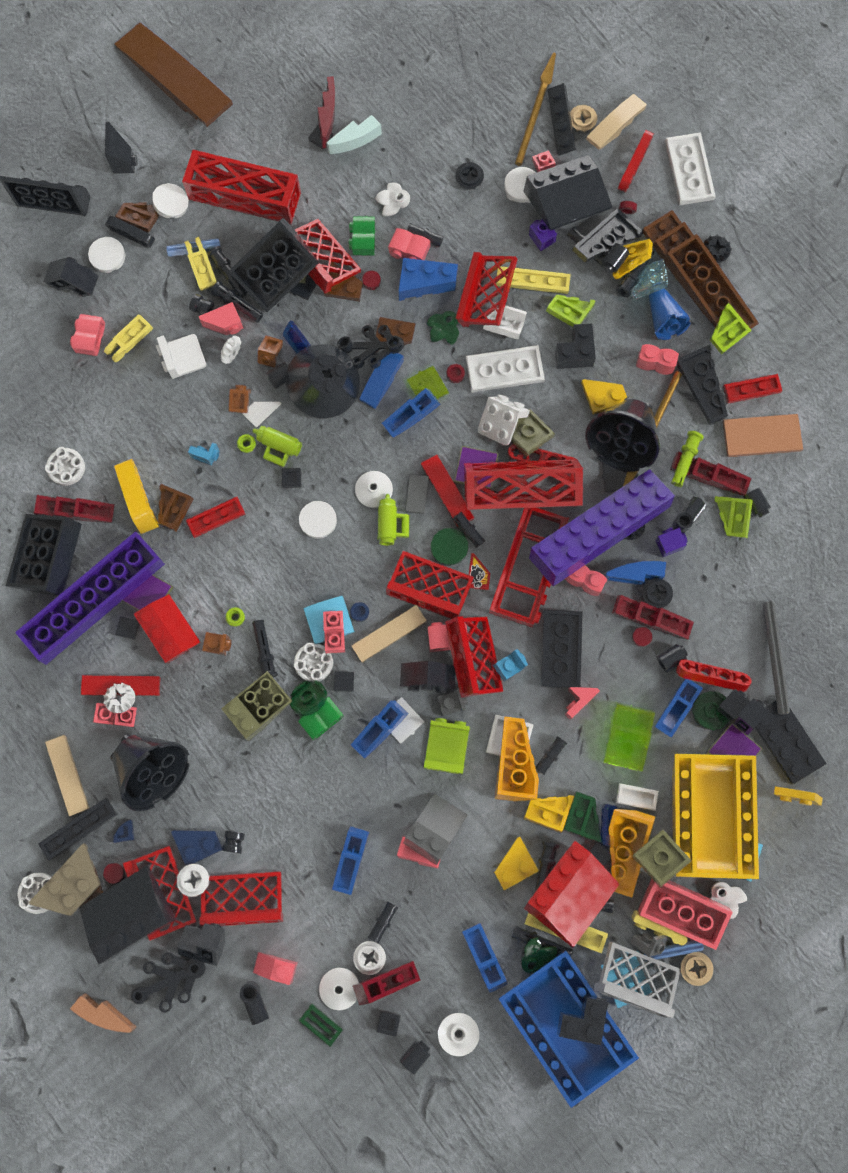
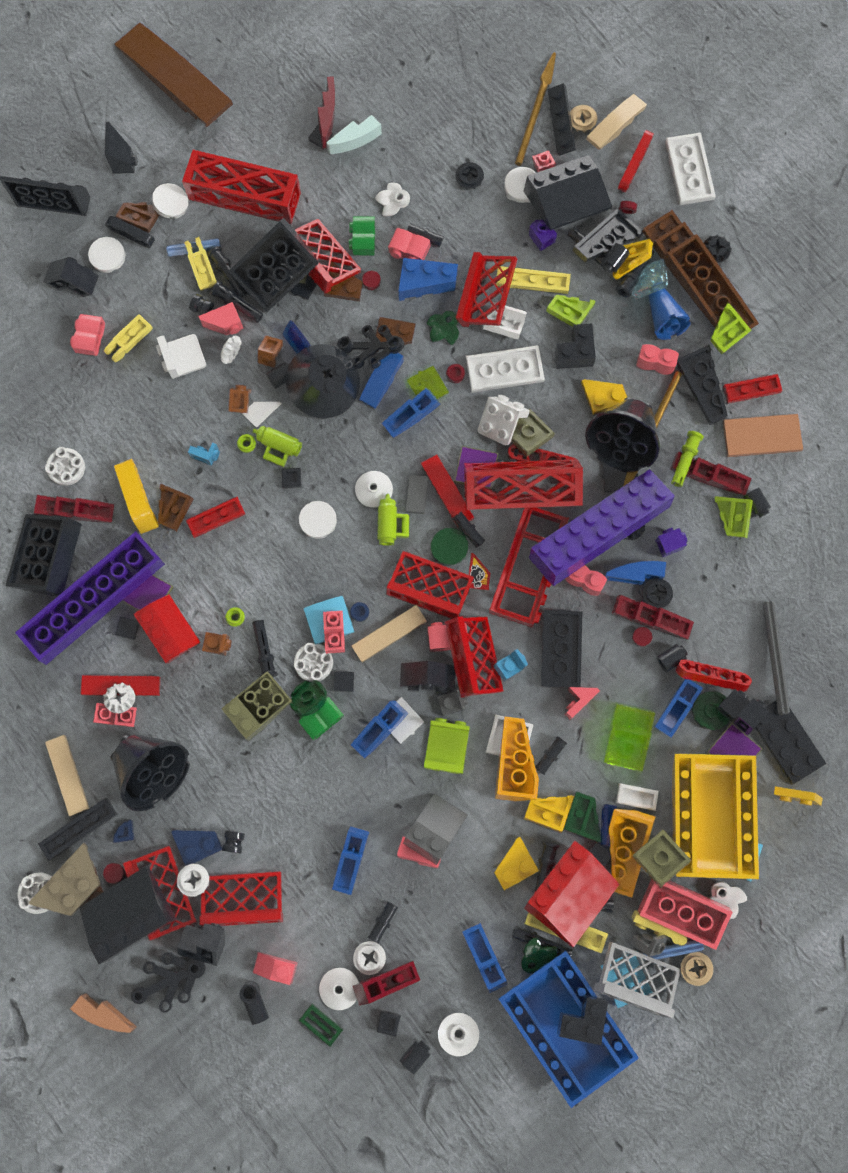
black piece [672,496,707,533] -> none

